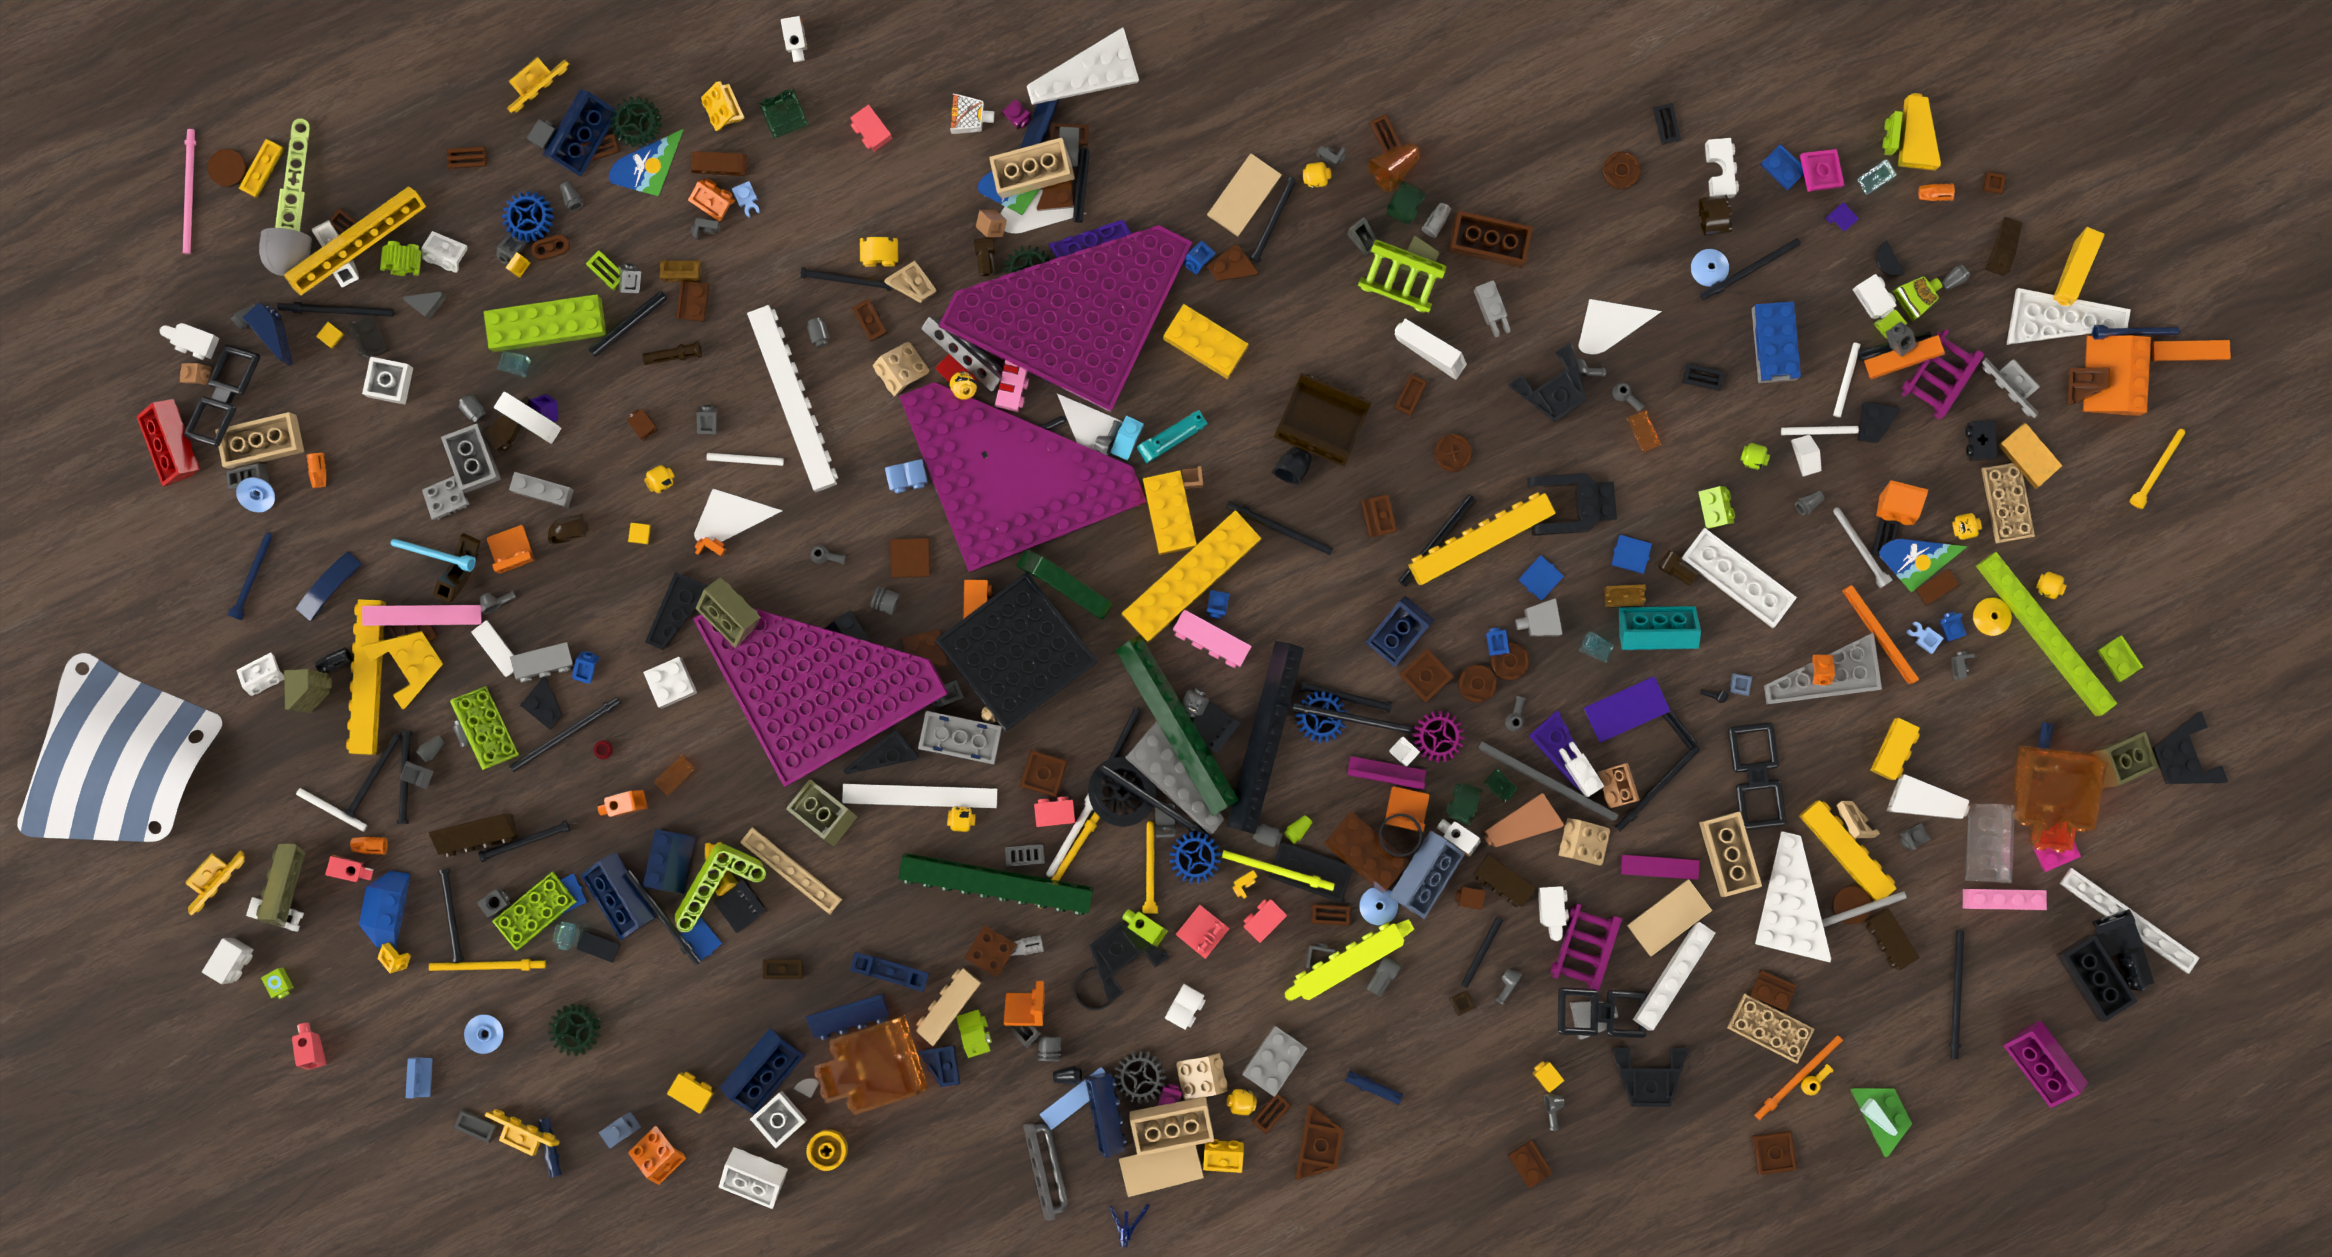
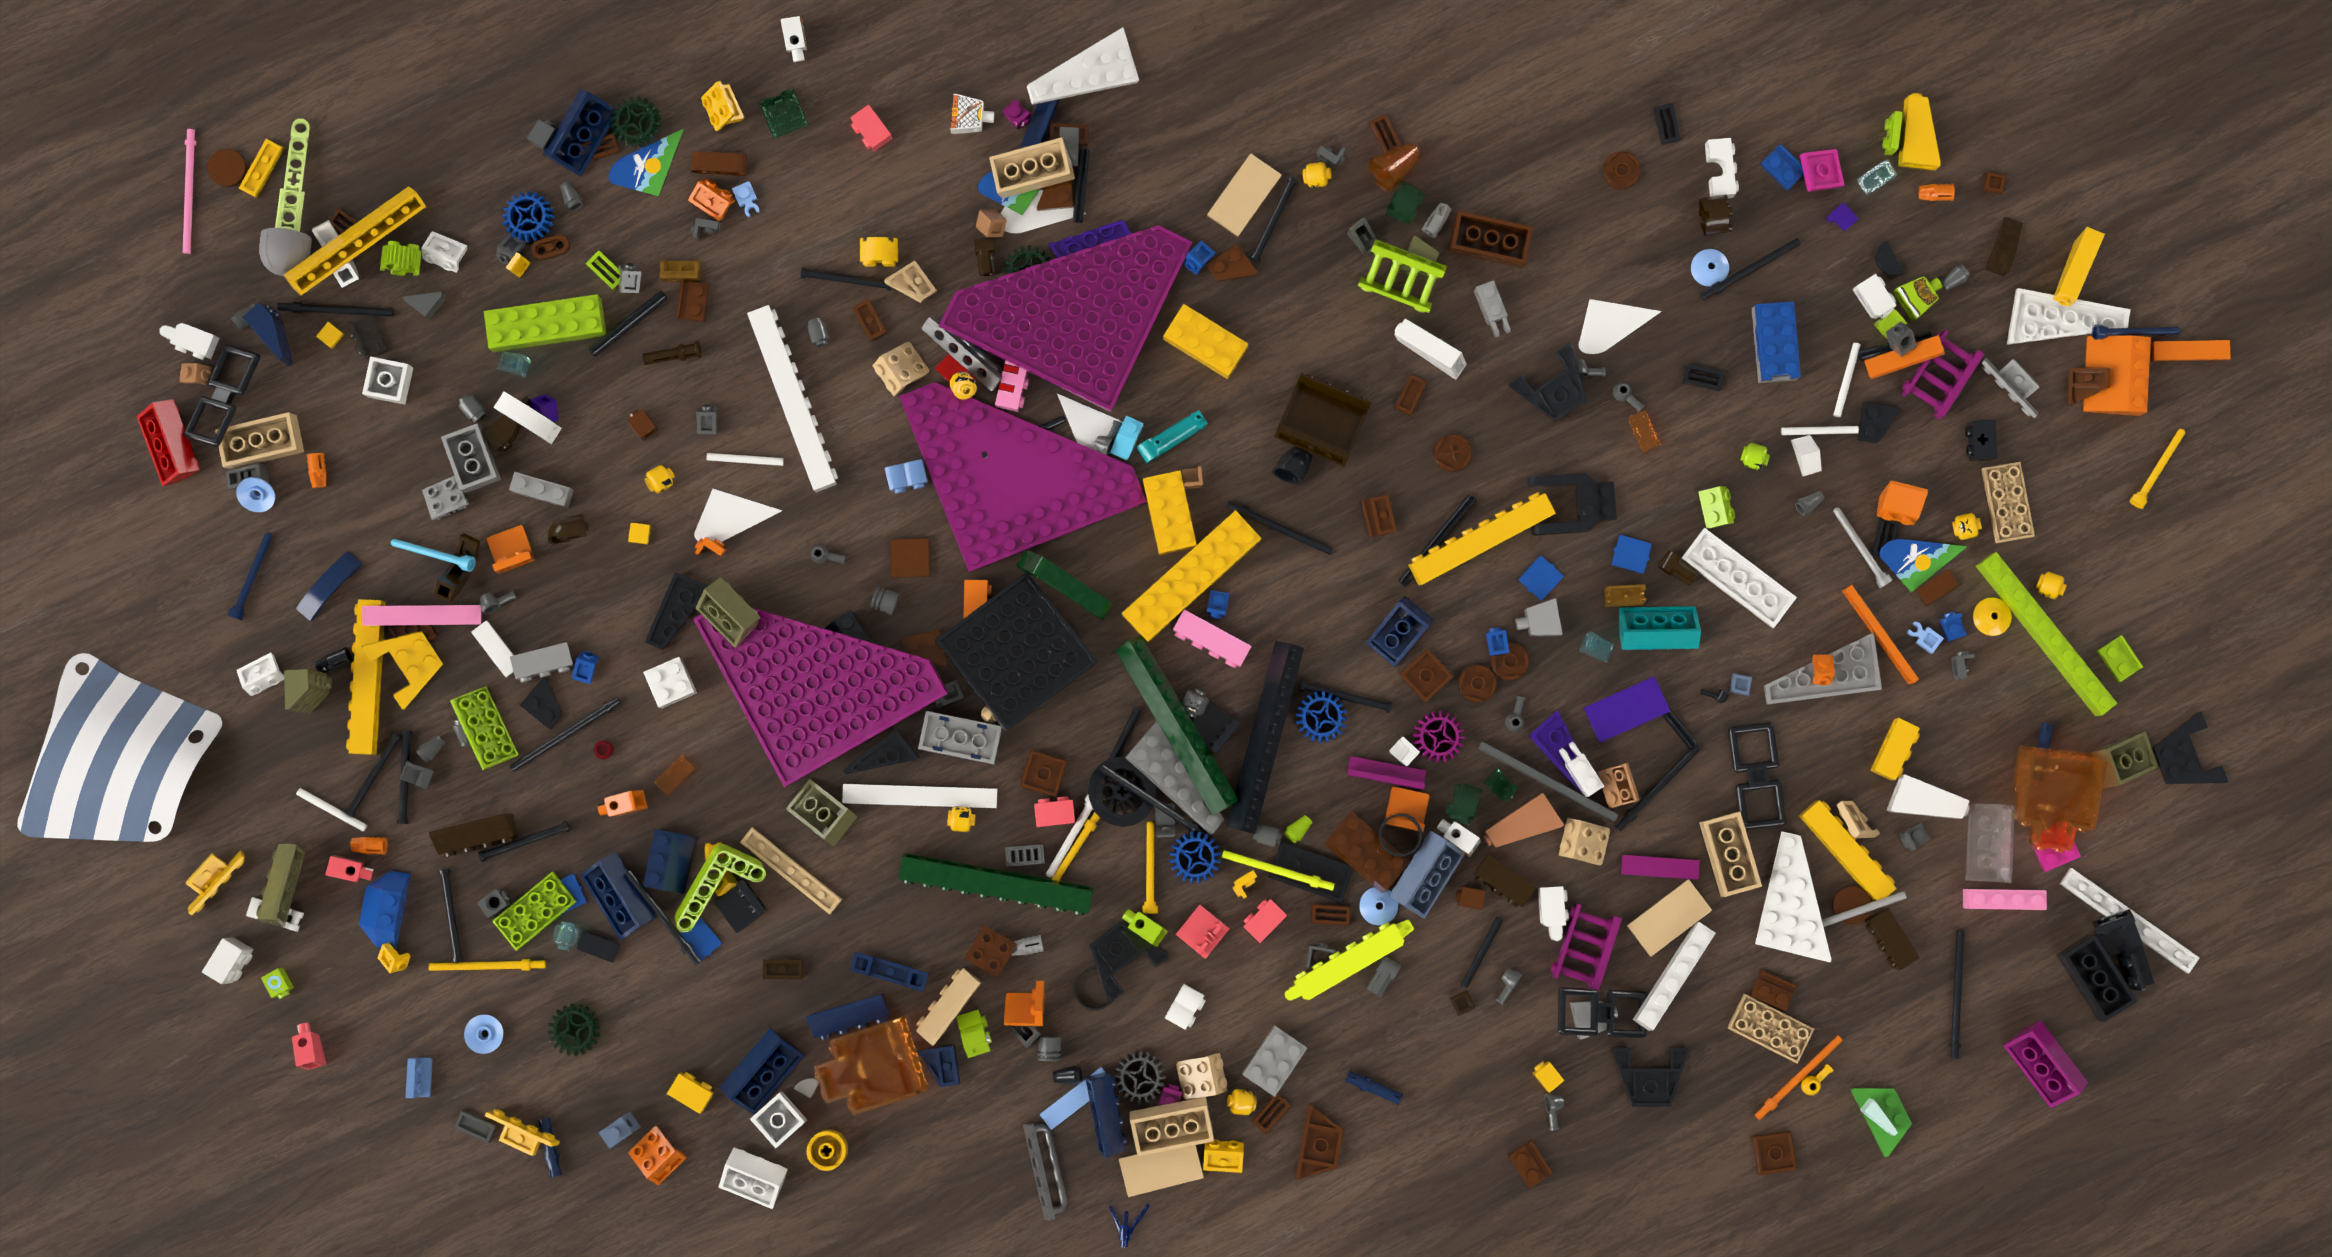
reddish brown tile [446,147,487,169] -> none
yellow bracket [507,57,569,113] -> none
black bar [1291,703,1413,734] -> none
tile [1998,422,2062,489] -> none

